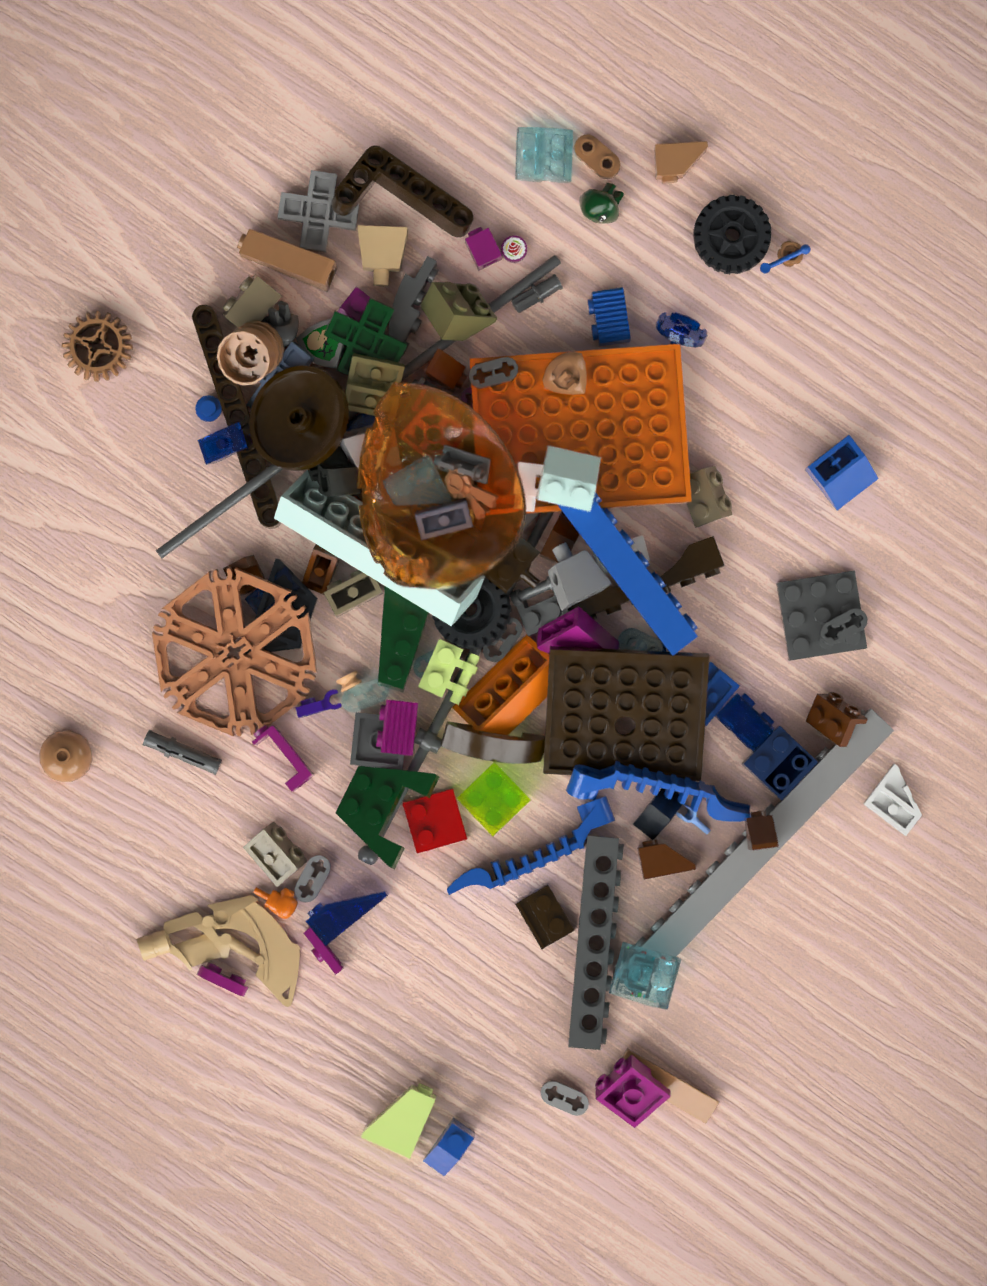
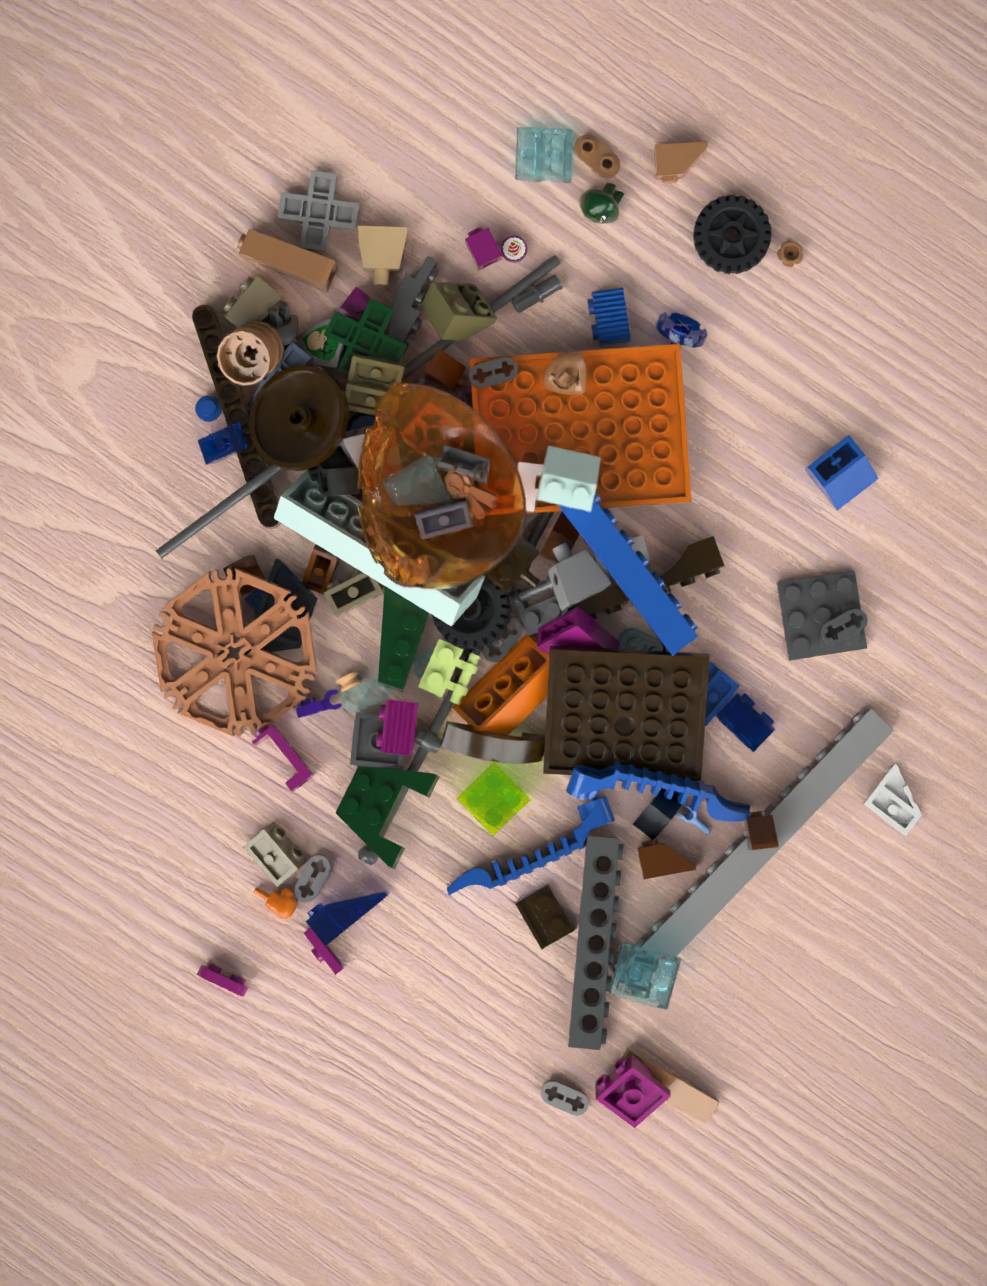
medium nougat cylinder [39,730,93,782] -> none
medium nougat gear [62,311,133,382] -> none
tan piece [137,895,300,1007] -> none
dark grey pin [143,730,222,775] -> none
dark brown beam [332,146,473,238] -> none
yellowish green slope [361,1083,436,1159] -> none
red plate [402,789,467,854] -> none
blue slope [423,1118,475,1176] -> none
dark tan bracket [687,466,732,528] -> none
dark blue slope [742,726,818,800] -> none
blue hinge [760,244,811,274] -> none
reddish brown bracket [806,692,868,747] -> none

